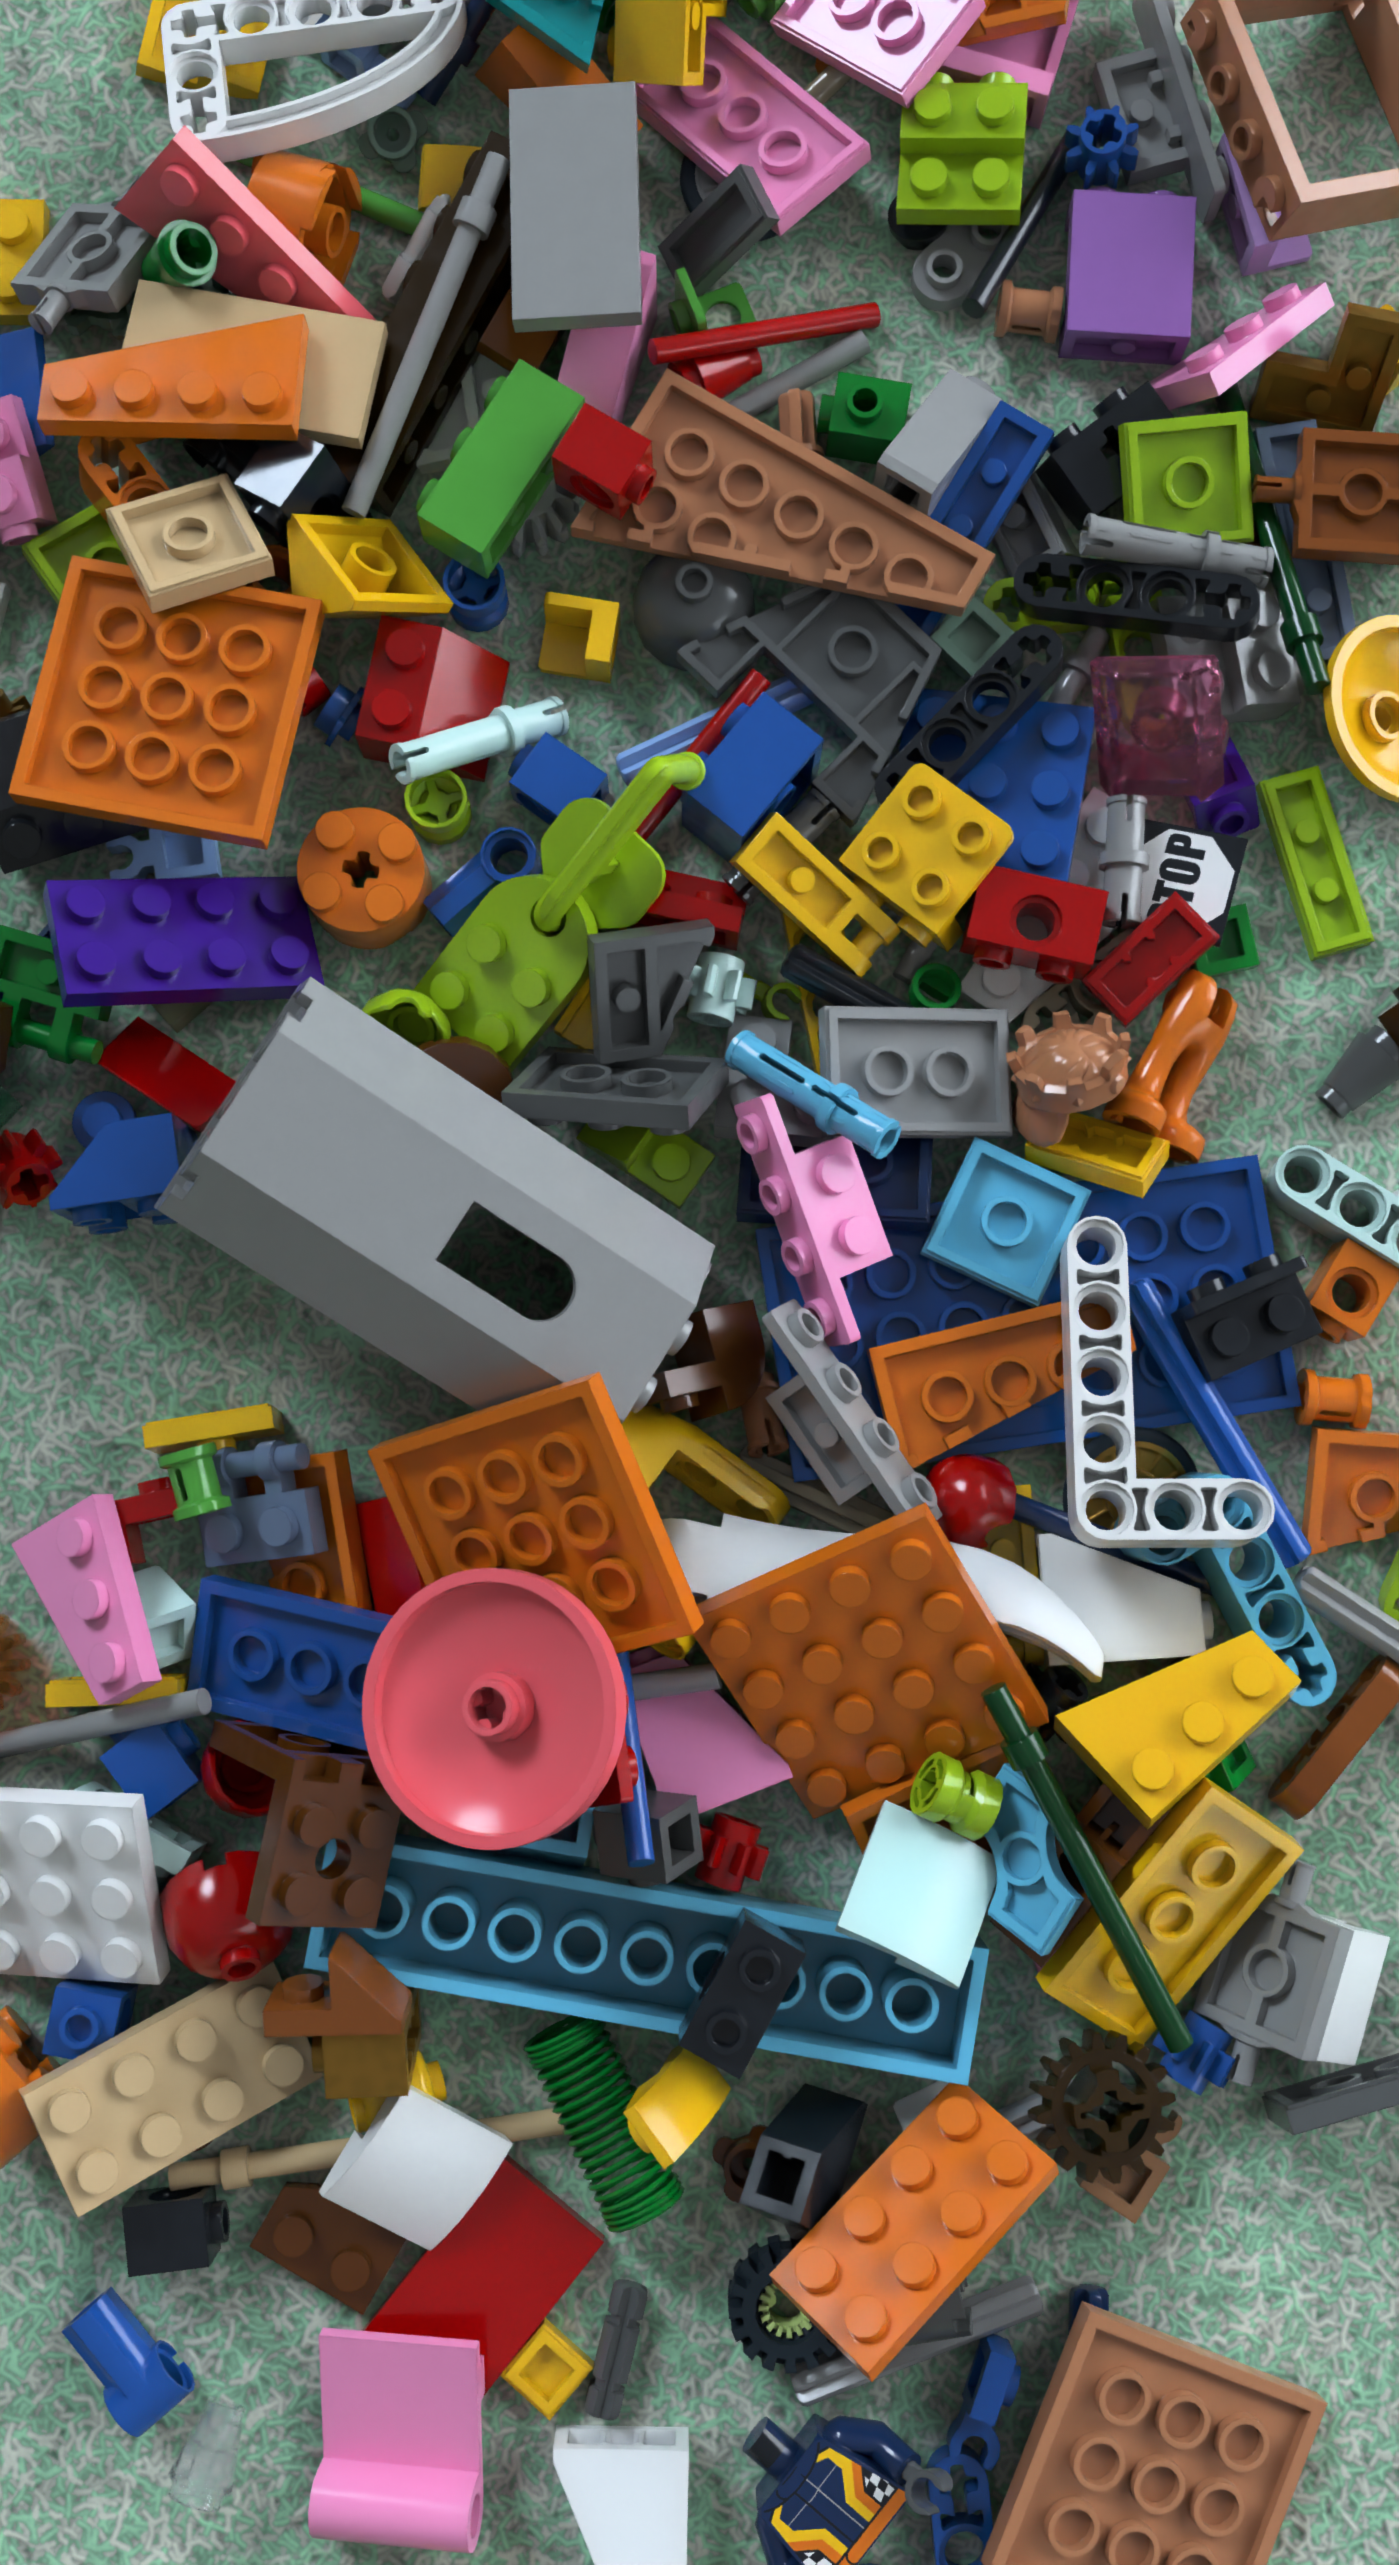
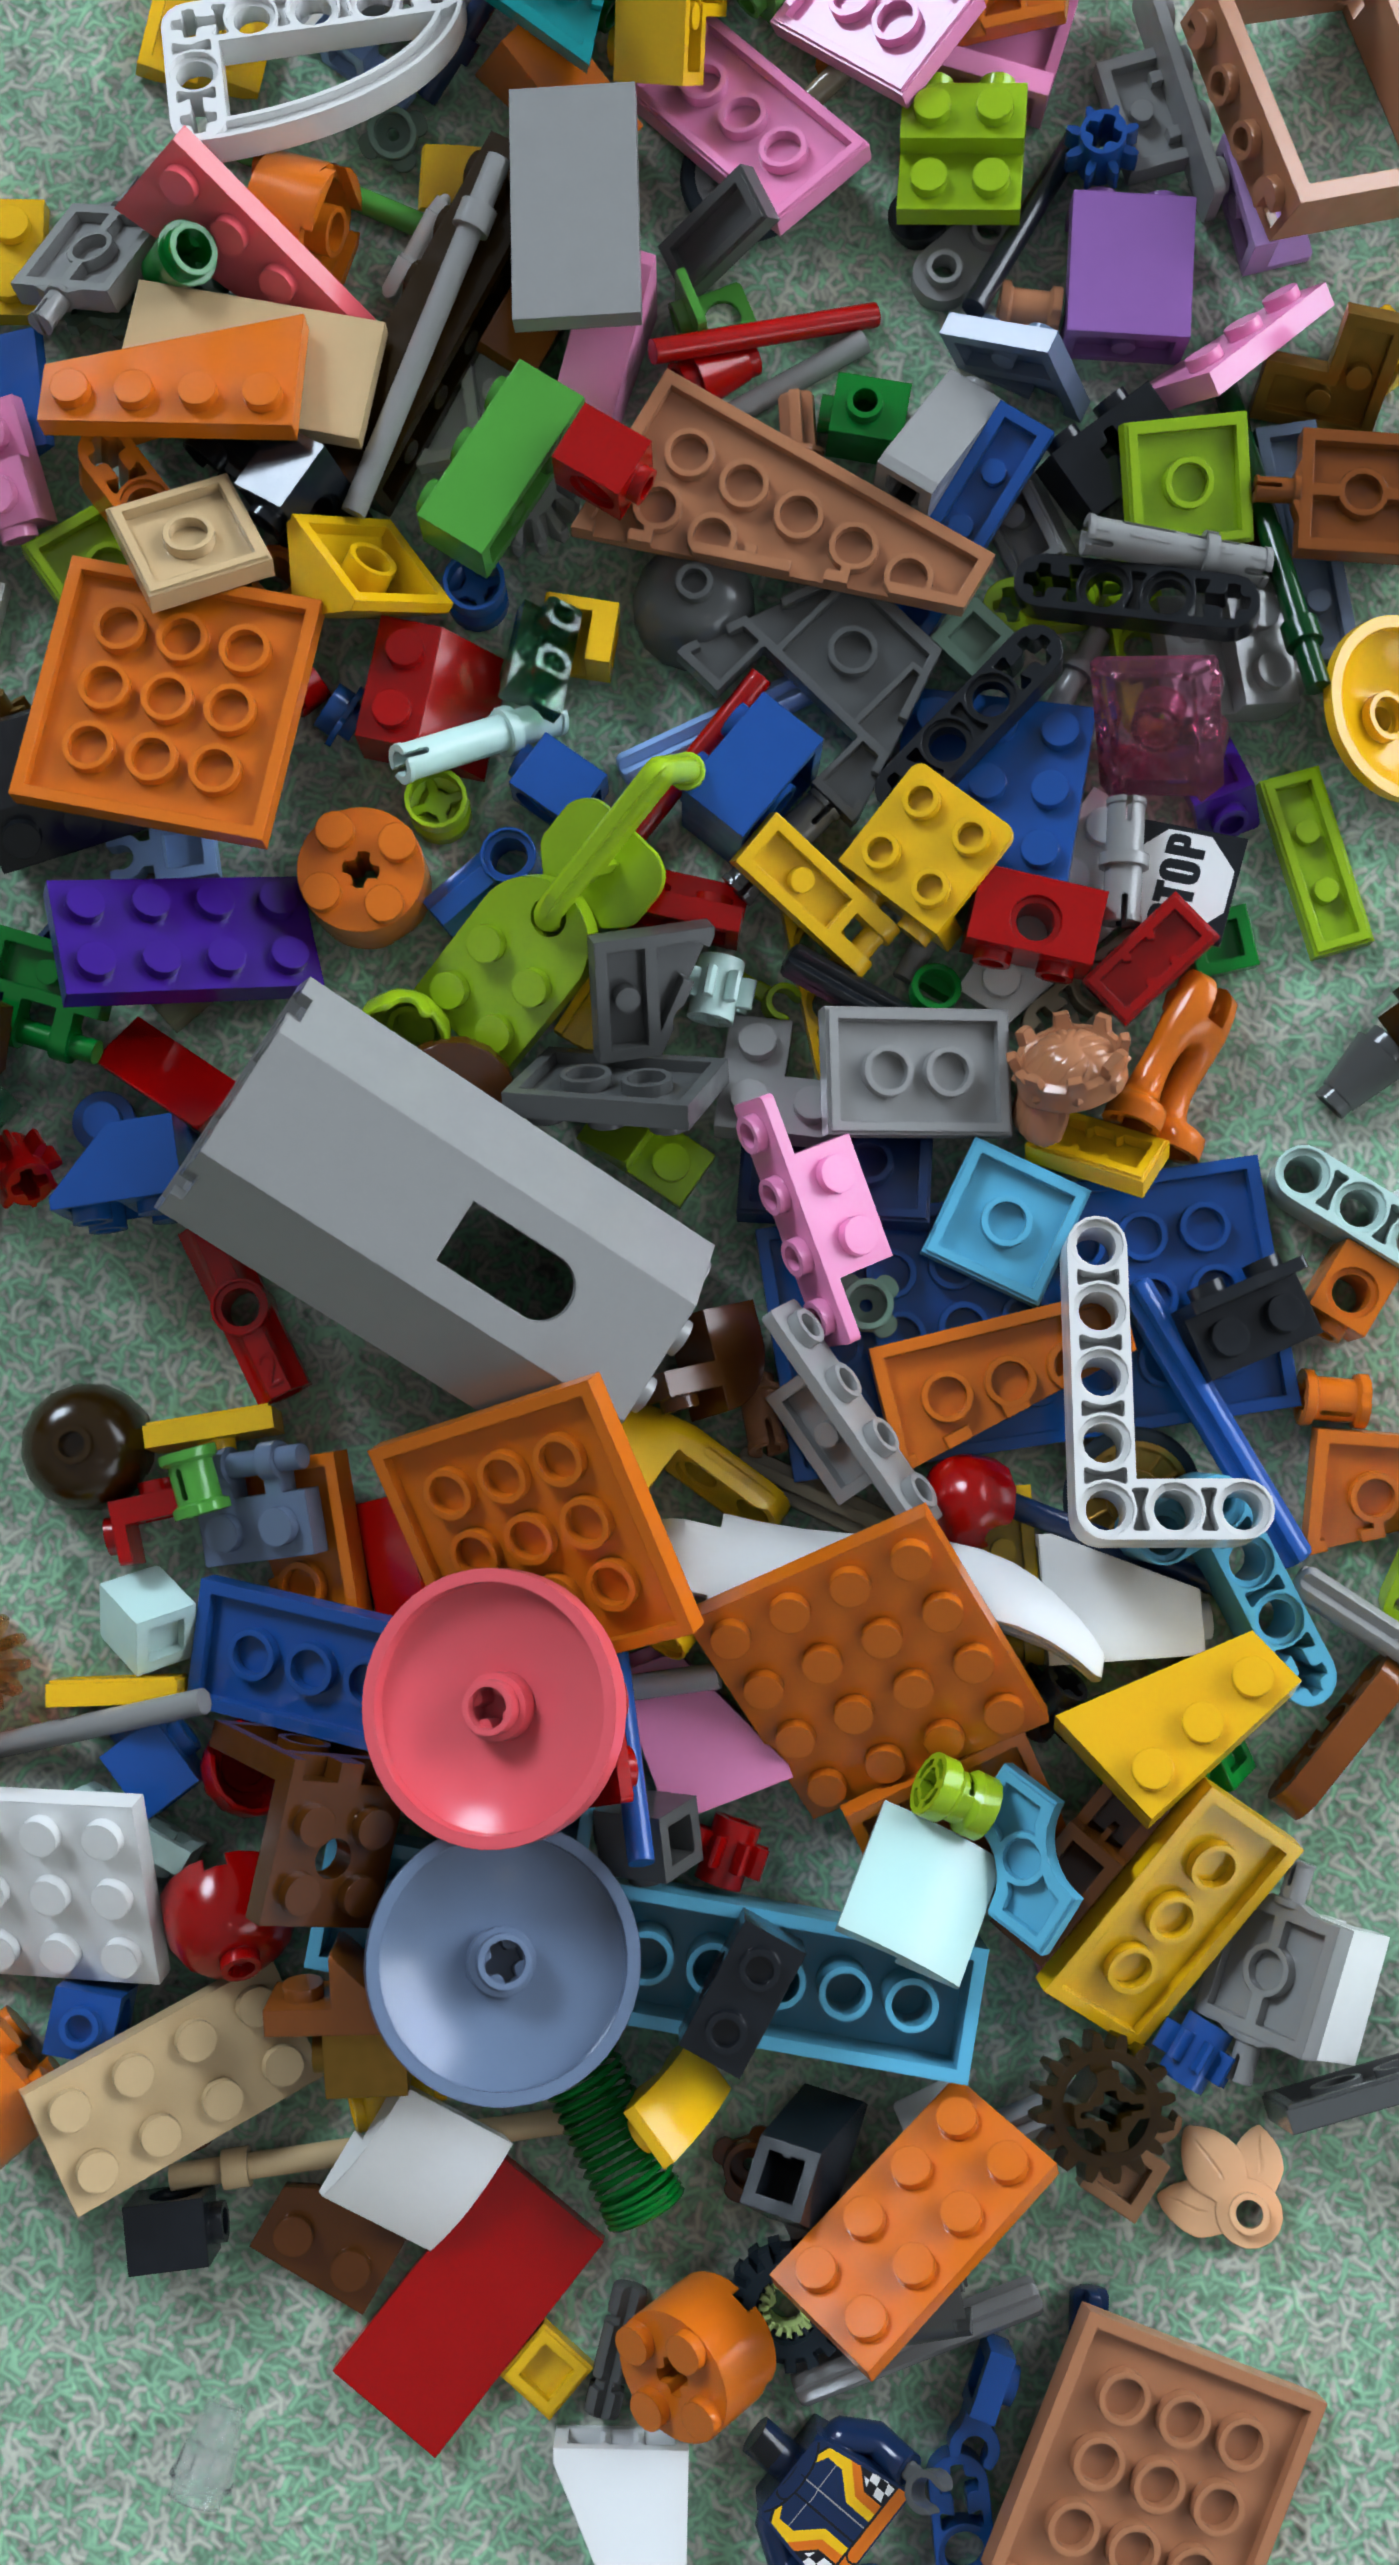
bright pink wing [11,1494,162,1705] -> none
blue piece [61,2286,195,2437] -> none
bright pink door [308,2327,485,2554] -> none
medium azure pin [725,1030,901,1159] -> none
dark green bar [981,1682,1194,2053] -> none
none -> dark brown cylinder [21,1383,155,1510]
none -> red piece [178,1229,312,1405]
none -> sand blue dish [363,1831,641,2108]
none -> clear green hips [498,596,583,724]
none -> orange brick [615,2271,776,2444]
none -> sand green plate [840,1273,899,1339]
none -> sand blue wing [939,312,1090,423]
none -> light nougat plate [1157,2124,1284,2249]

